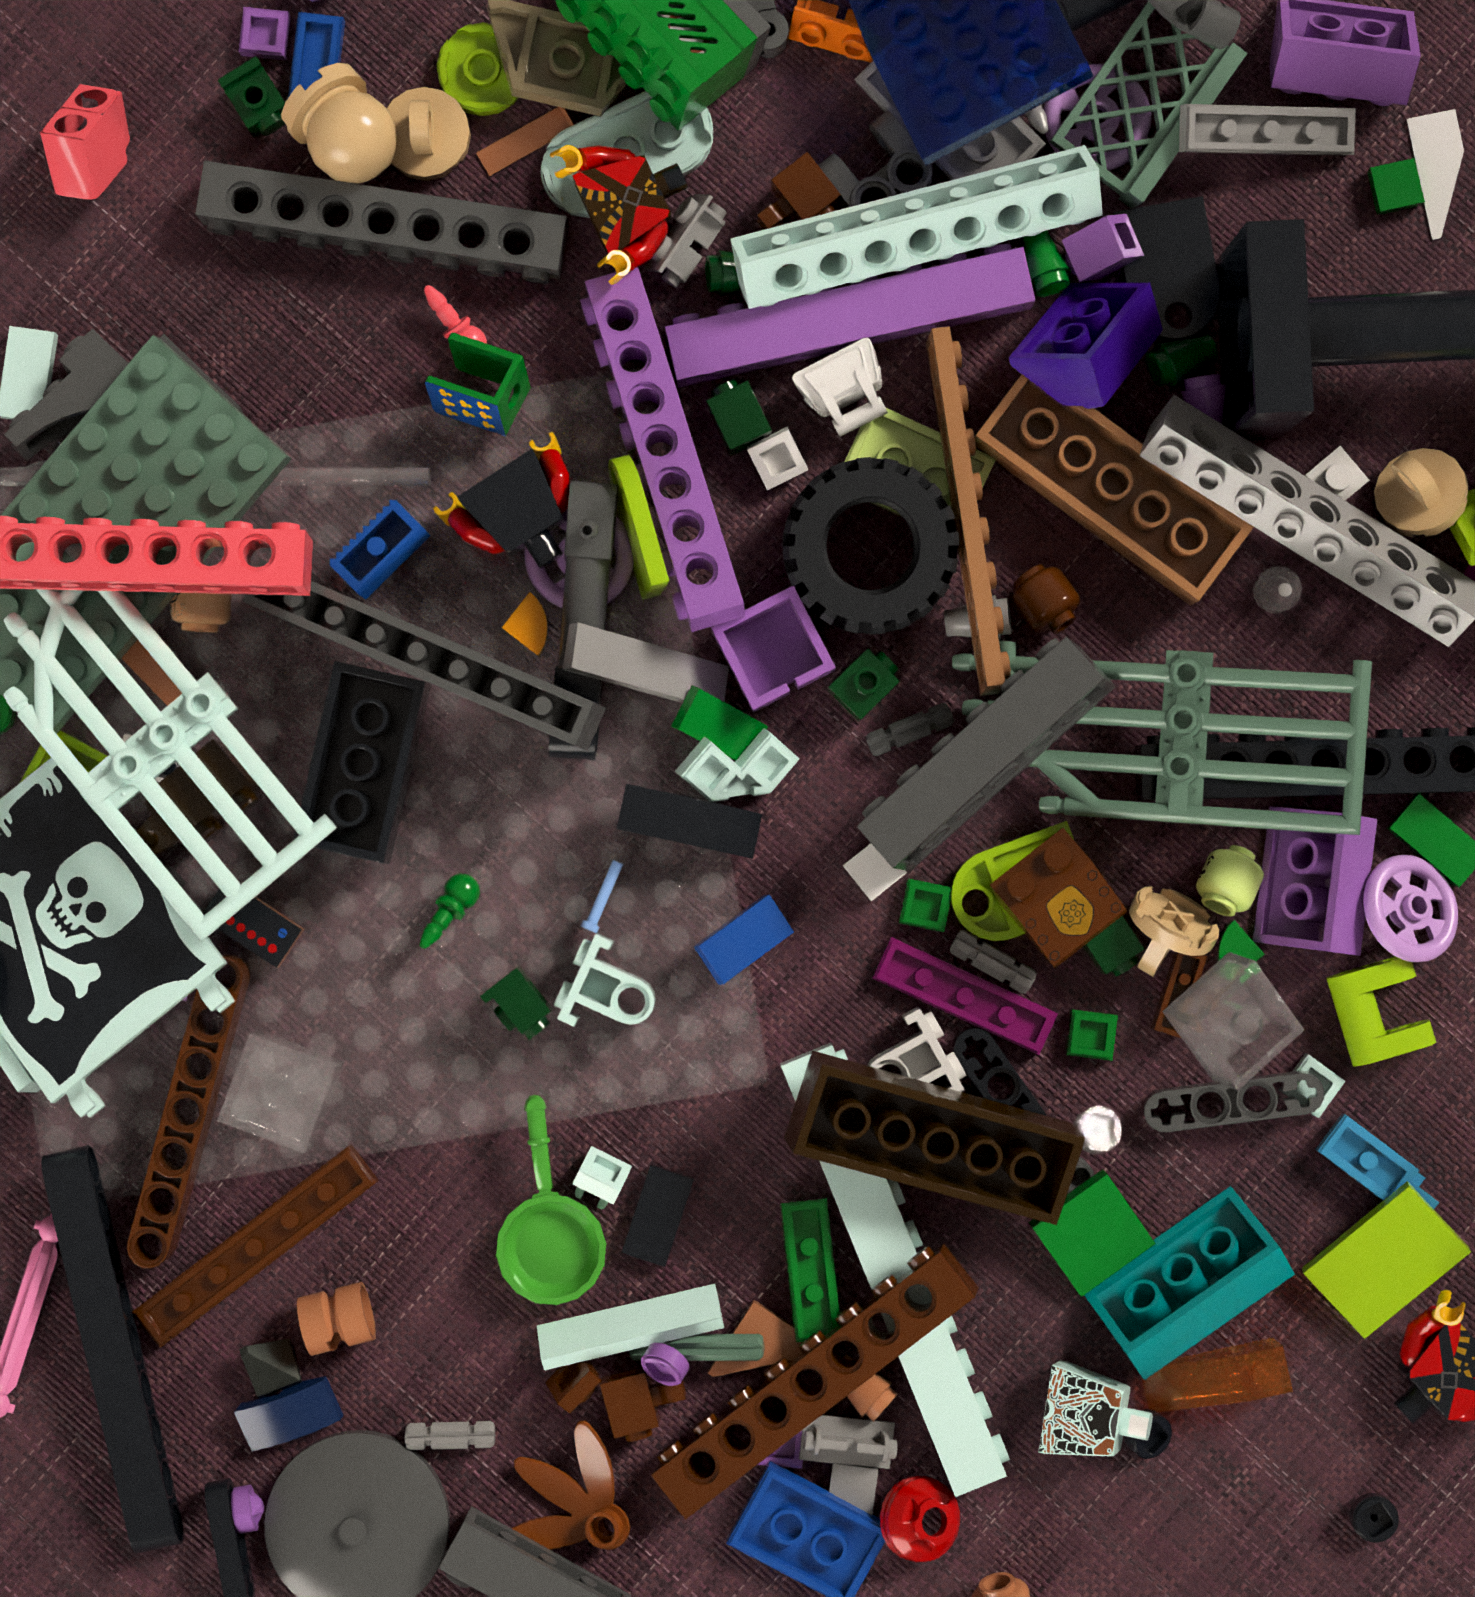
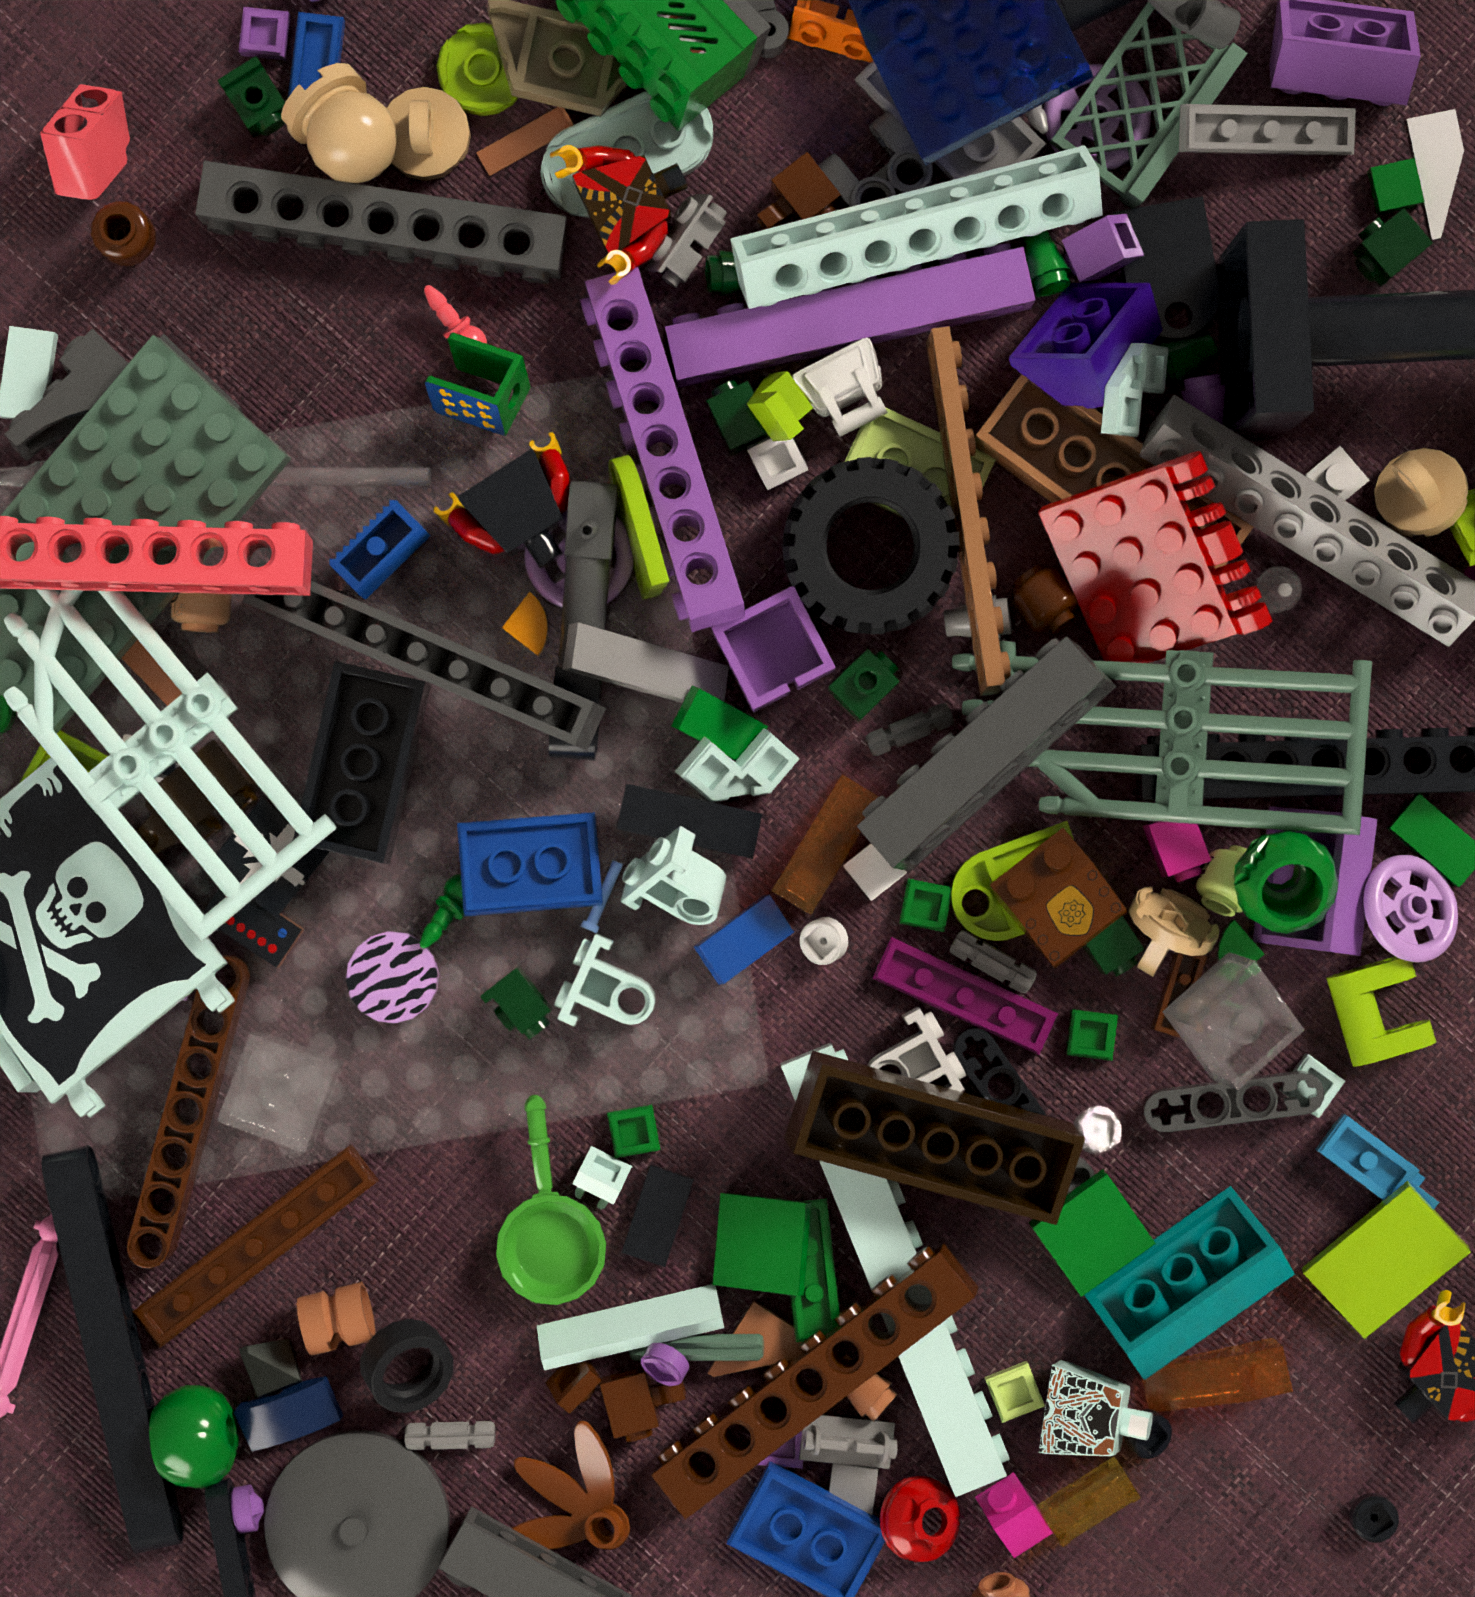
none -> reddish brown head [91,201,156,266]
none -> green piece [149,1385,239,1488]
none -> black sticker [216,798,330,918]
none -> lavender tile [346,931,439,1023]
none -> black tyre [360,1319,453,1413]
none -> blue tile [457,812,603,917]
none -> green tile [607,1104,661,1158]
none -> light aqua pin [621,826,726,925]
none -> green tile [713,1192,812,1296]
none -> lime slope [747,371,813,441]
none -> clear orange slope [771,774,879,915]
none -> white tile [800,917,848,965]
none -> dark pink brick [975,1472,1053,1558]
none -> yellowish green tile [984,1361,1045,1423]
none -> hinge [1038,451,1273,663]
none -> clear yellow hinge [1038,1456,1141,1547]
none -> light aqua tile [1101,343,1168,437]
none -> dark pink brick [1143,821,1211,882]
none -> green piece [1233,830,1339,934]
none -> dark green brick [1352,208,1433,287]

